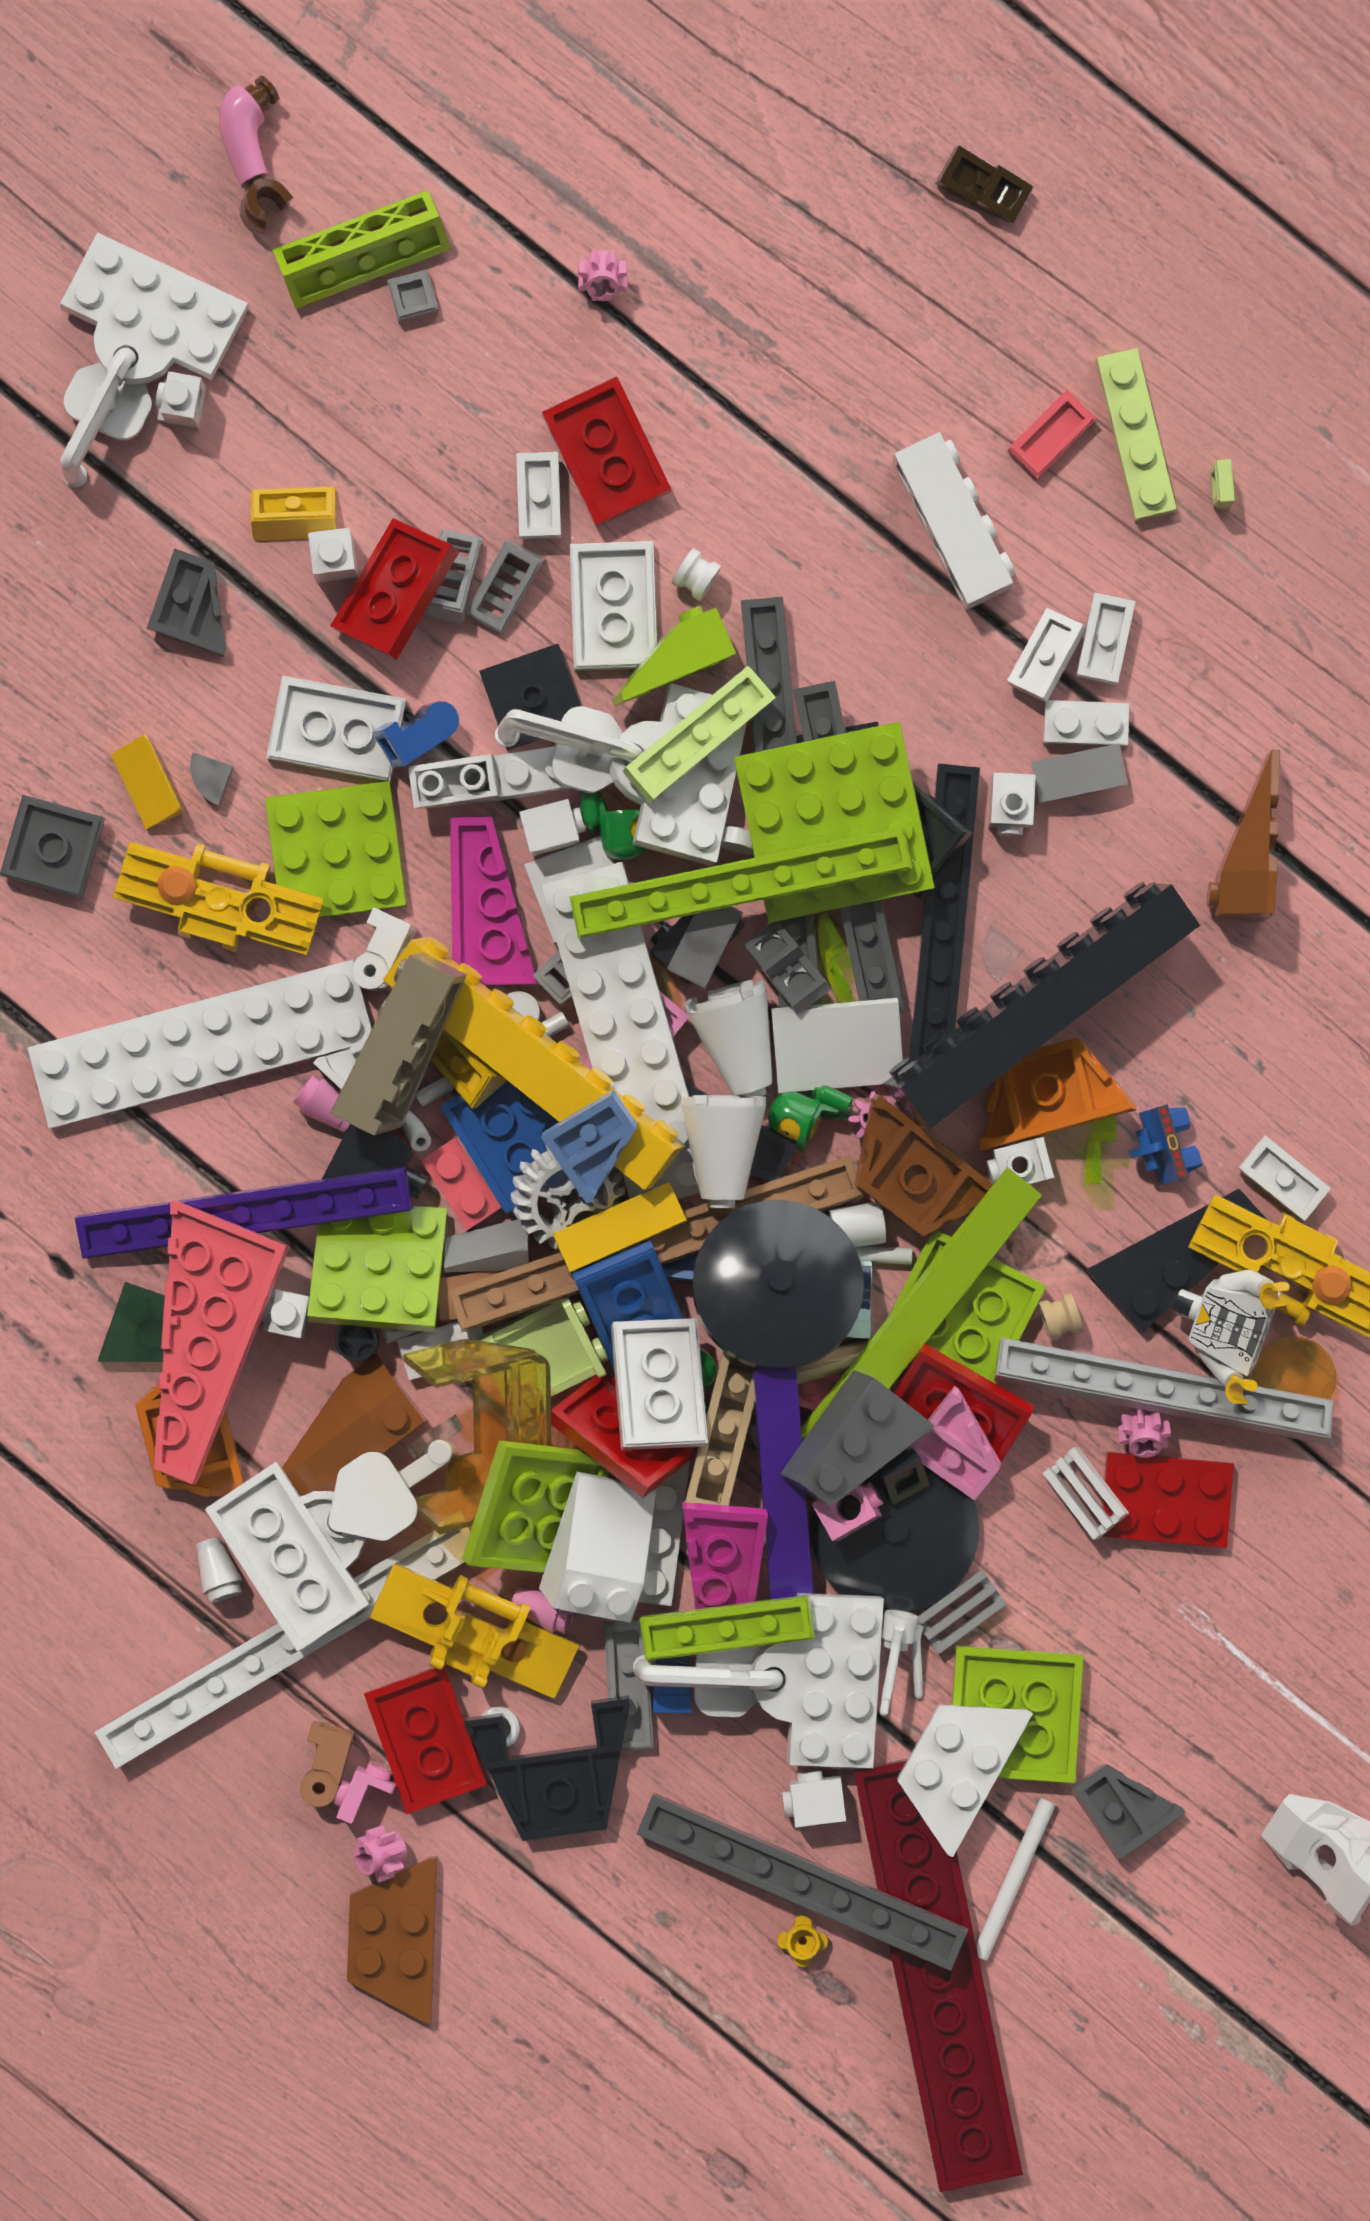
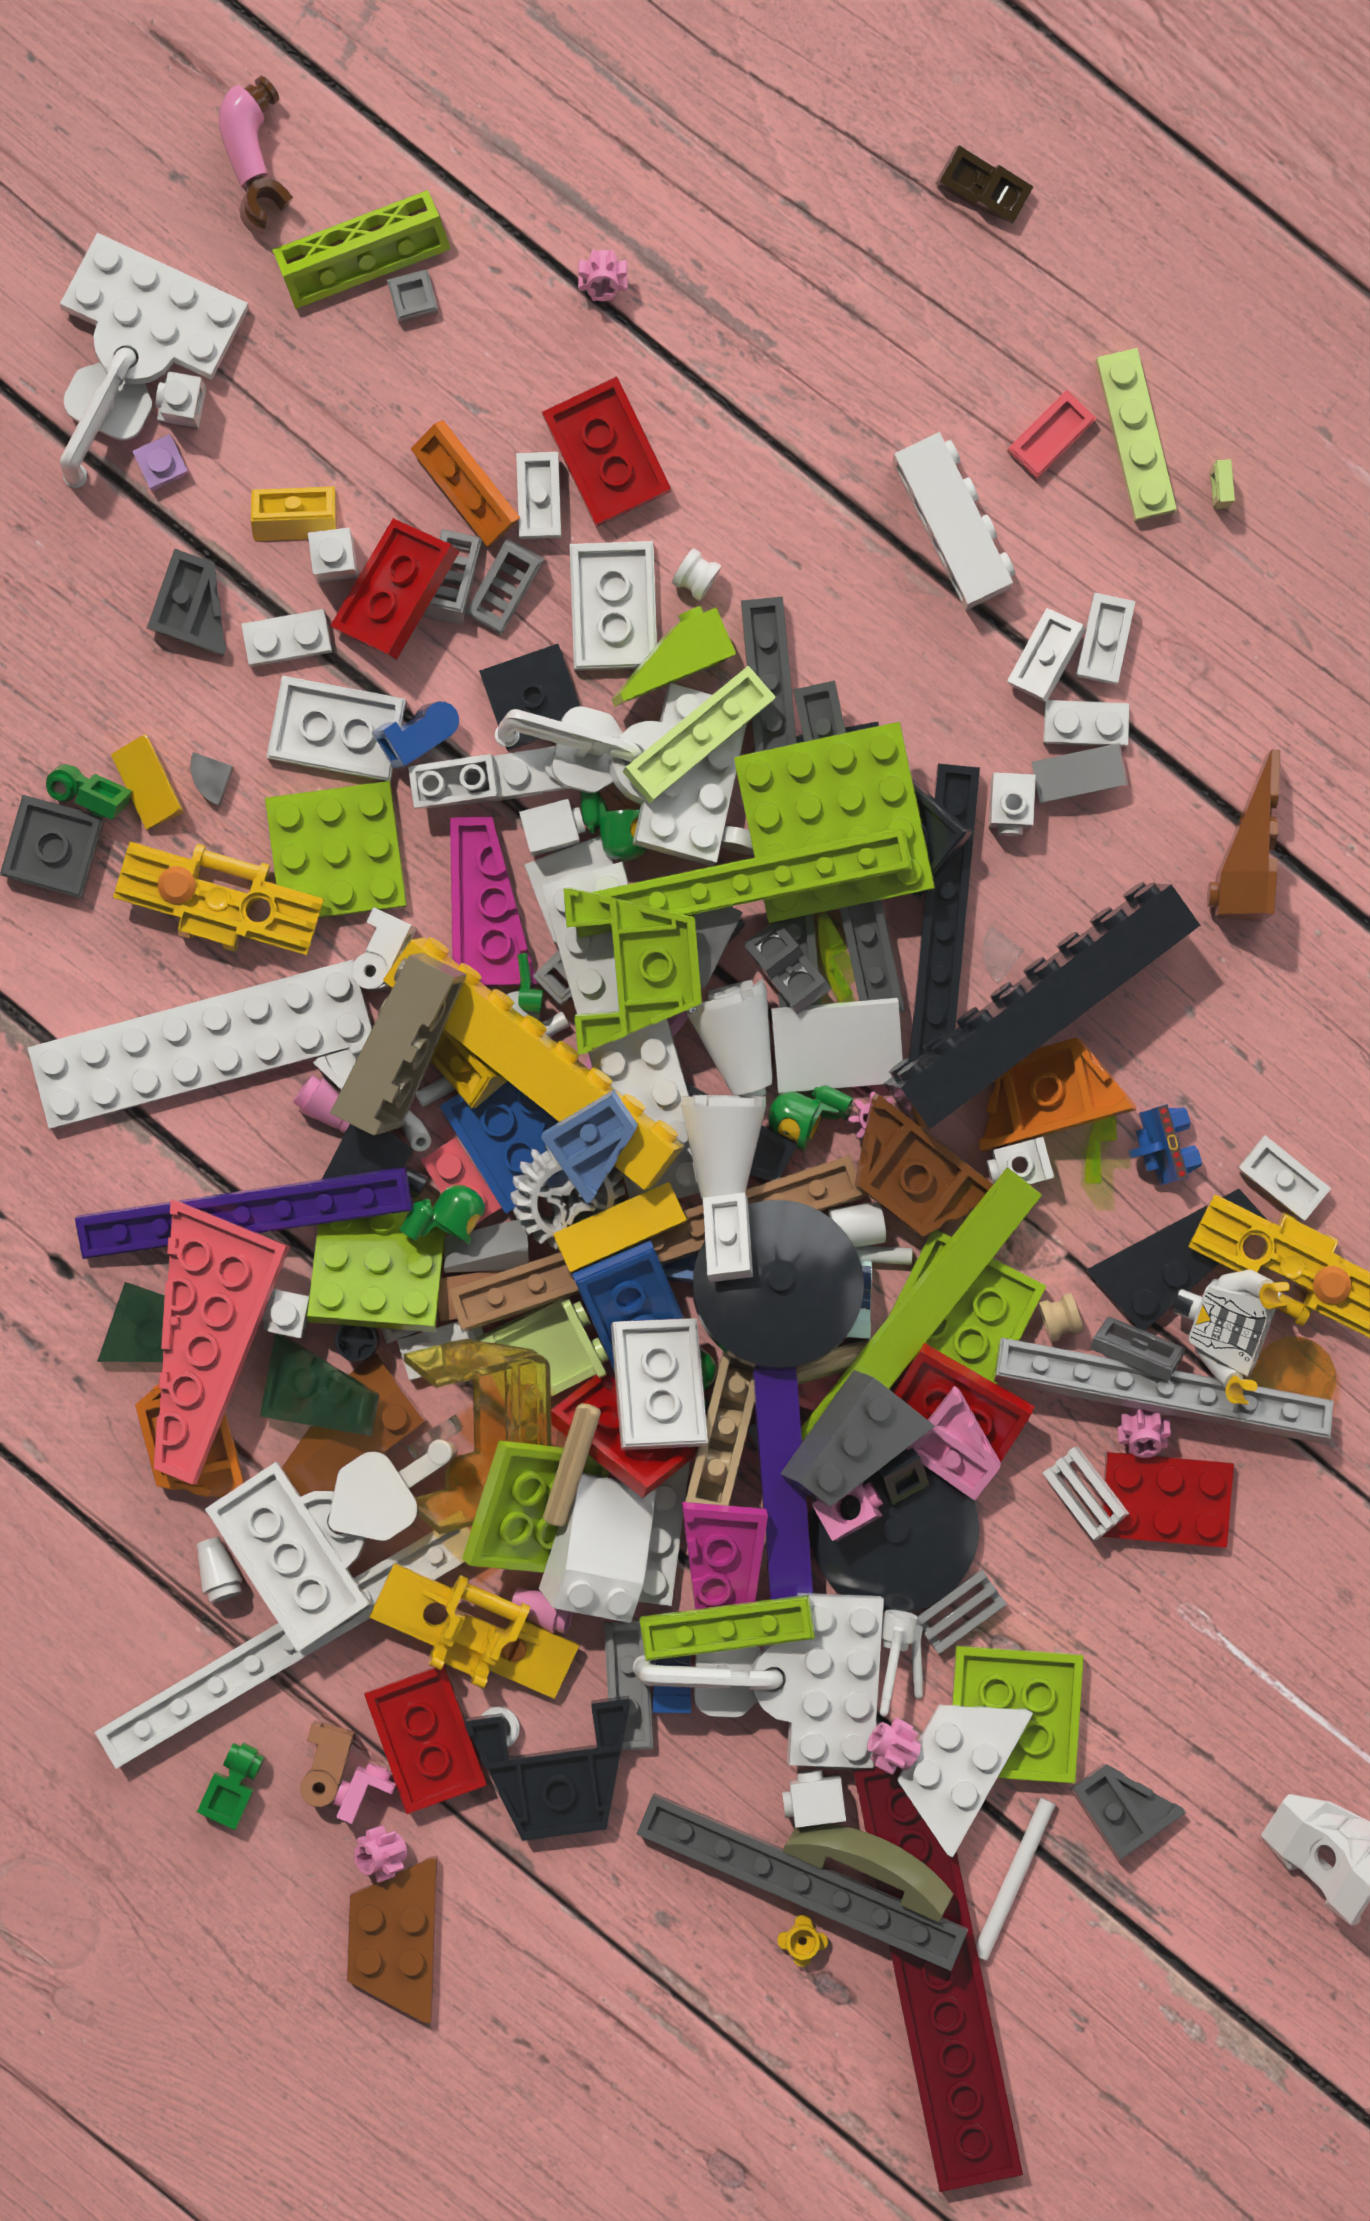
none -> green plate [46,764,132,820]
none -> lavender plate [132,434,189,491]
none -> green plate [197,1742,265,1830]
none -> white plate [241,609,332,667]
none -> clear green wing [260,1333,379,1436]
none -> green piece [399,1185,485,1246]
none -> orange plate [410,420,520,547]
none -> green hand [517,953,543,1013]
none -> tan axle [543,1403,601,1526]
none -> lime wing [563,887,702,1055]
none -> white plate [703,1192,753,1282]
none -> olive slope [783,1824,953,1922]
none -> bright pink gear [867,1718,921,1775]
none -> flat silver tile [1090,1317,1186,1381]

